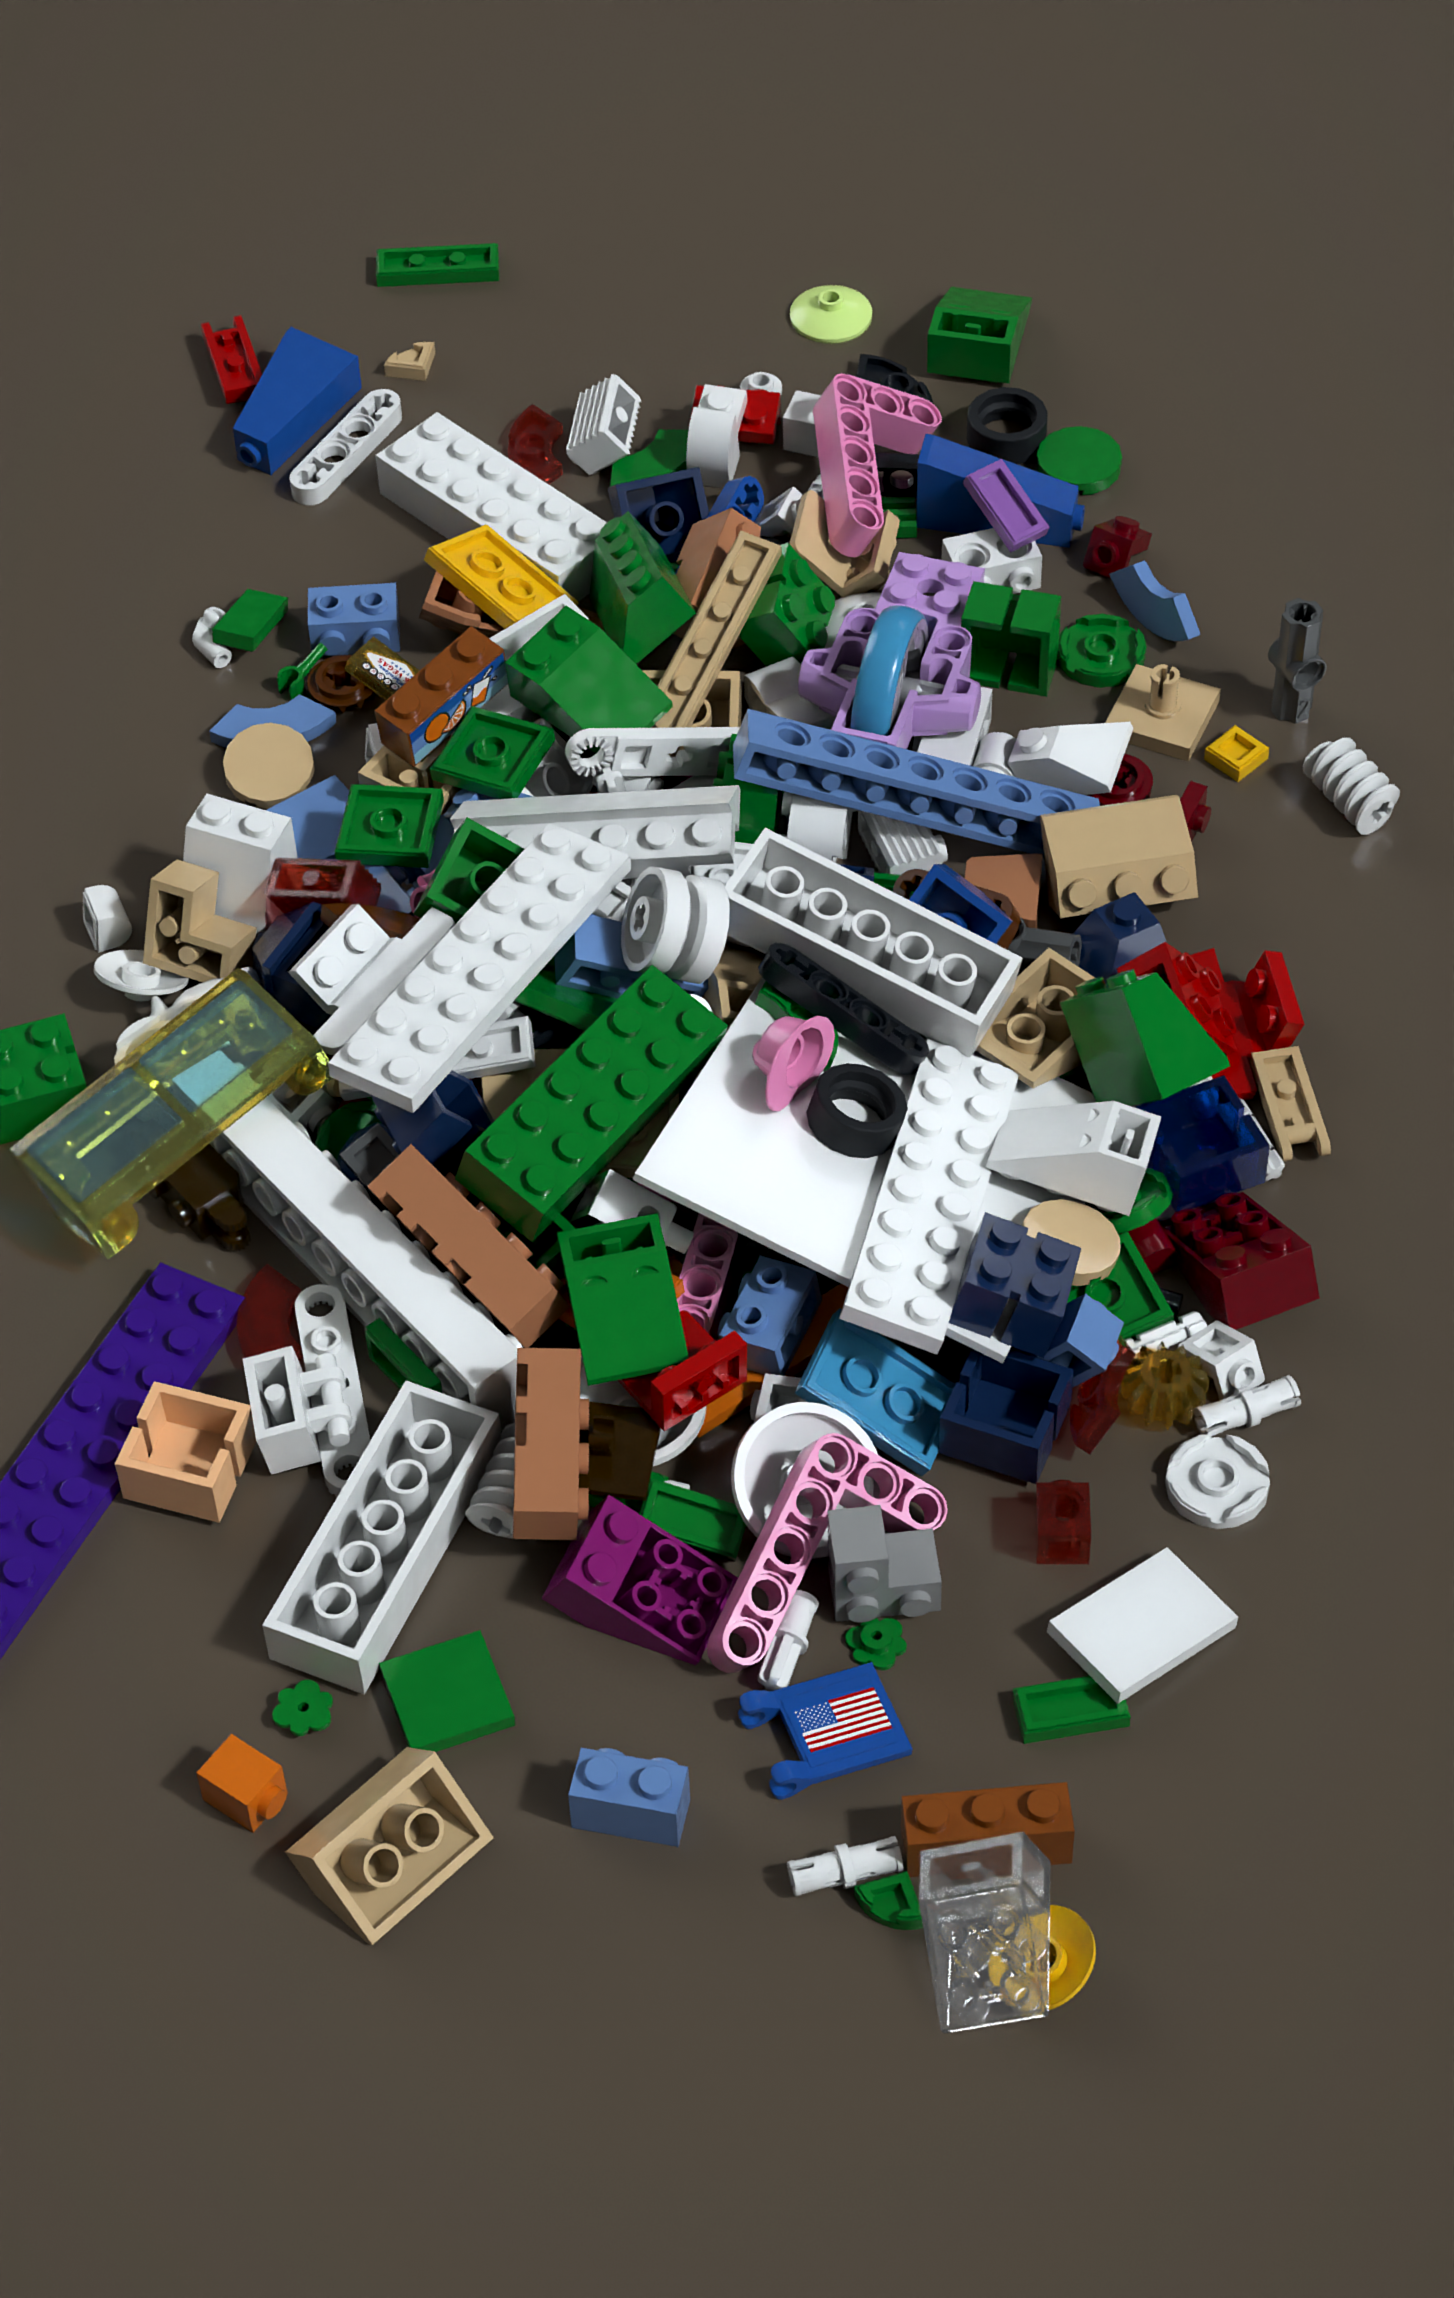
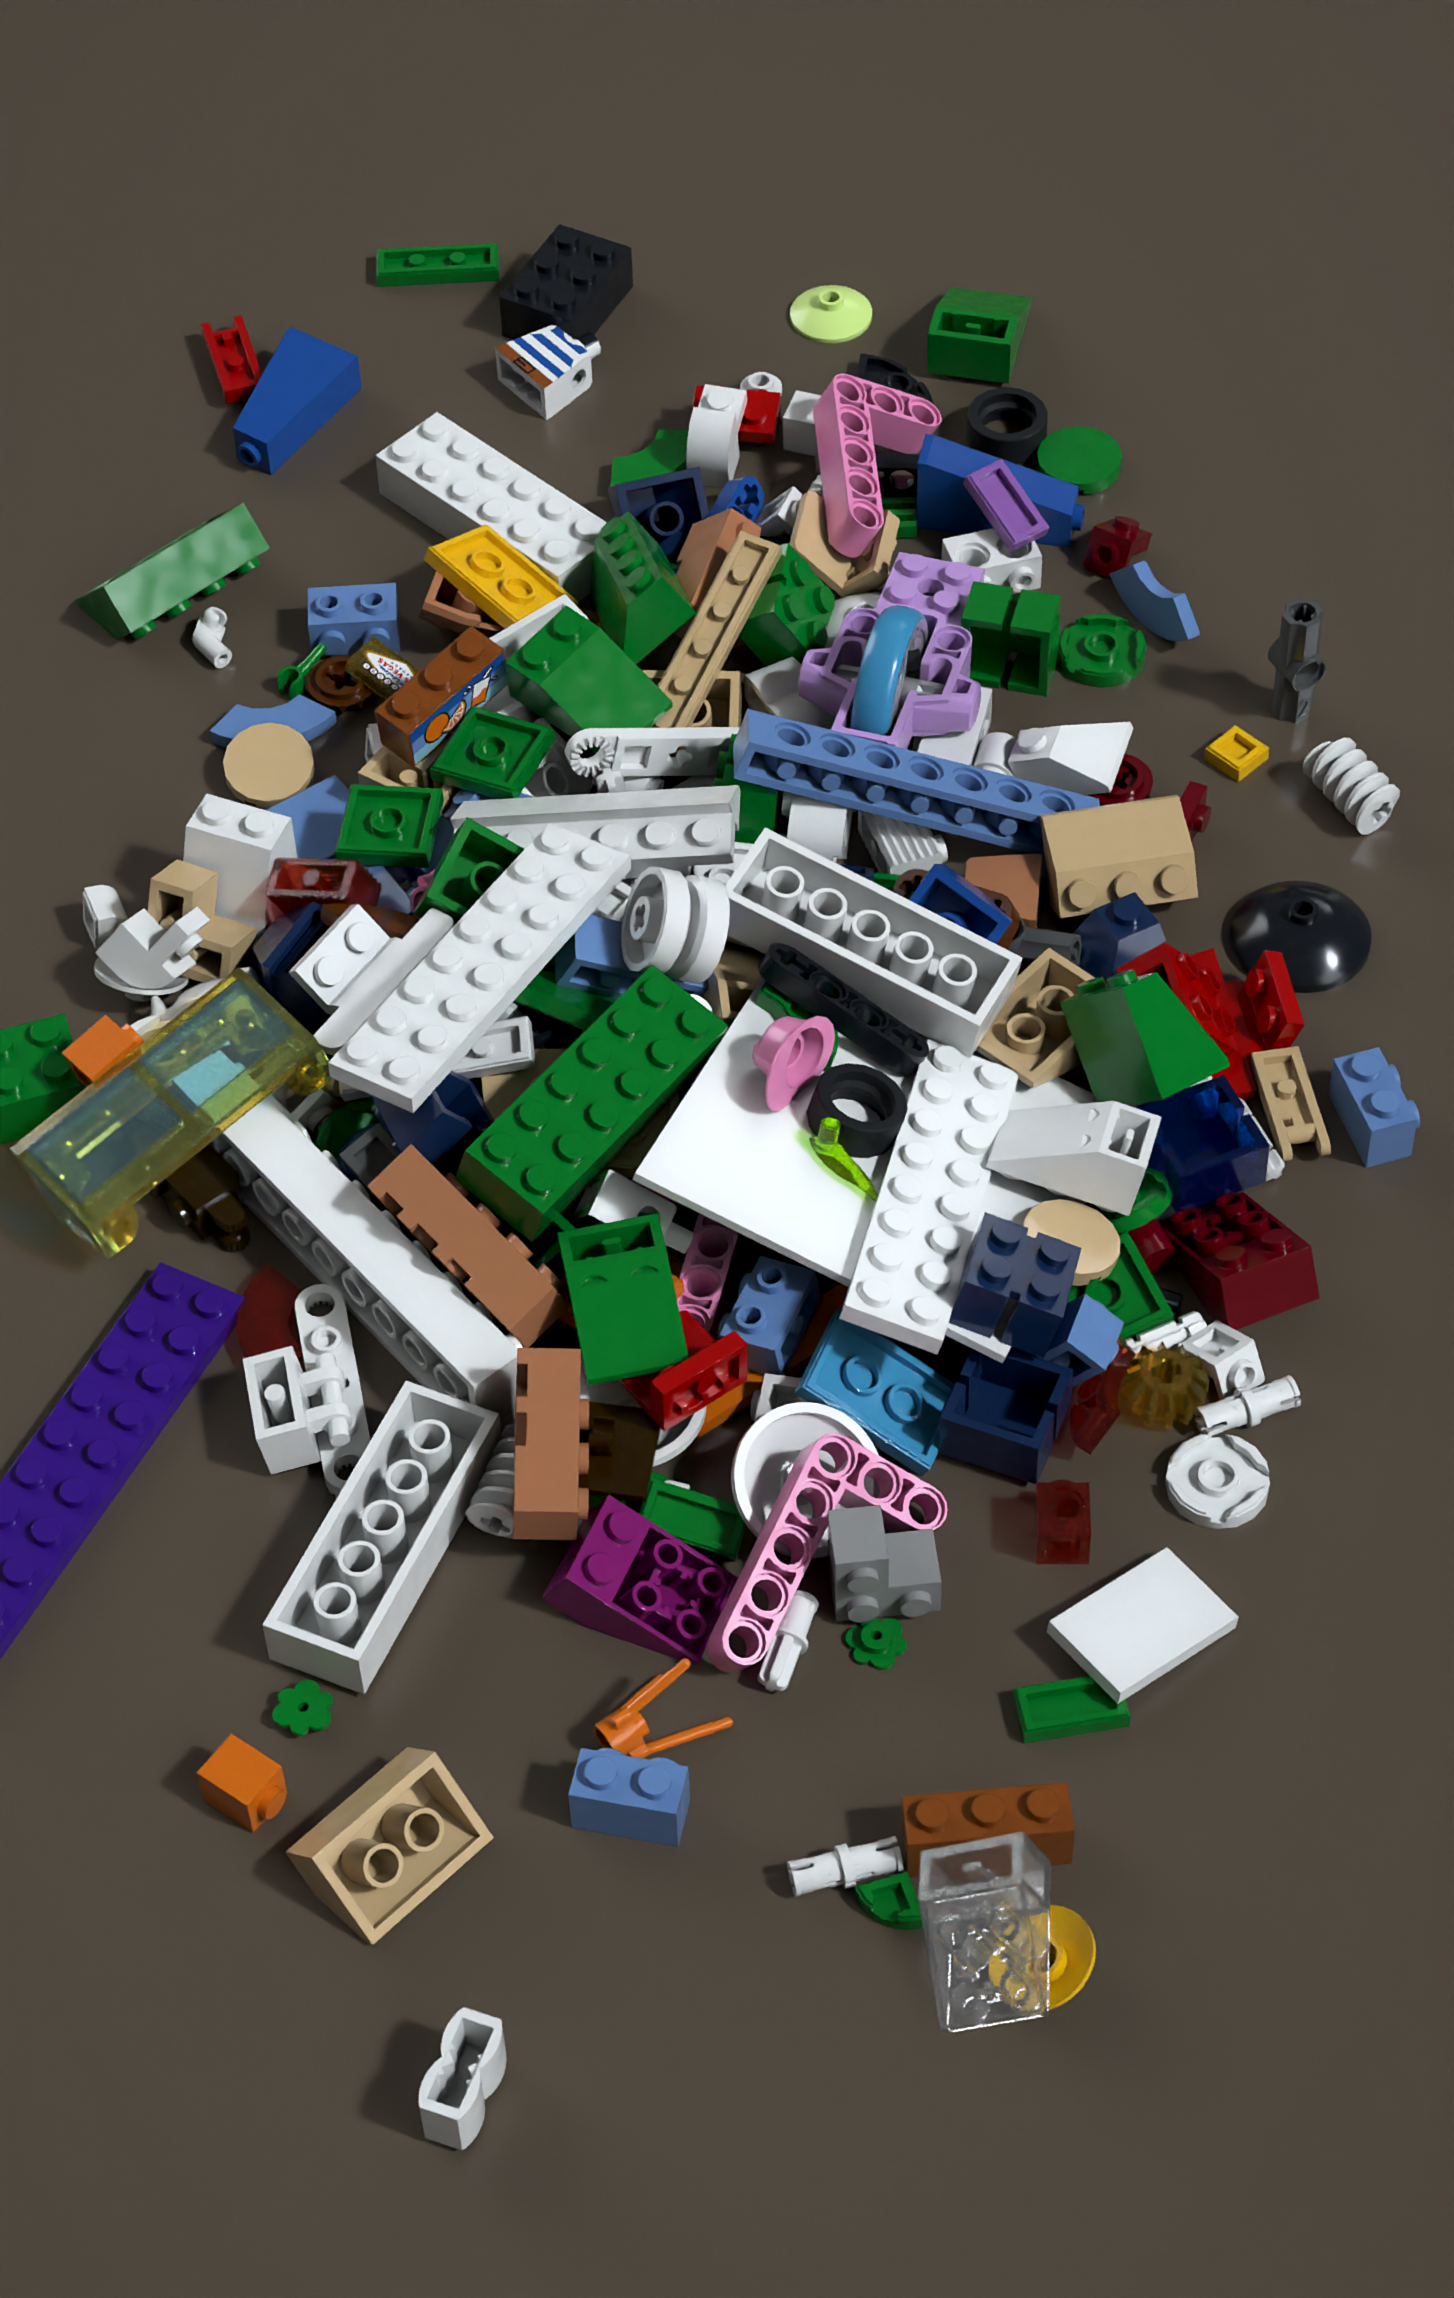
light nougat piece [115,1381,257,1523] -> none
green tile [212,589,288,652] -> none
white beam [290,389,402,505] -> none
green tile [365,1317,443,1393] -> none
green tile [379,1630,516,1752] -> none
tan tile [384,342,435,381] -> none
clear red tile [508,404,563,485] -> none
white brick [566,374,641,475] -> none
blue flag [738,1662,913,1800] -> none
tan tile [1105,664,1221,761] -> none
none -> orange brick [62,1015,150,1105]
none -> slope [75,503,270,640]
none -> white brick [95,907,210,989]
none -> white brick [418,2007,507,2150]
none -> torso [495,325,601,420]
none -> black brick [499,224,633,339]
none -> orange plant [593,1658,733,1759]
none -> clear neon green bar [809,1117,878,1202]
none -> black dish [1229,880,1372,993]
none -> medium blue brick [1328,1047,1420,1168]

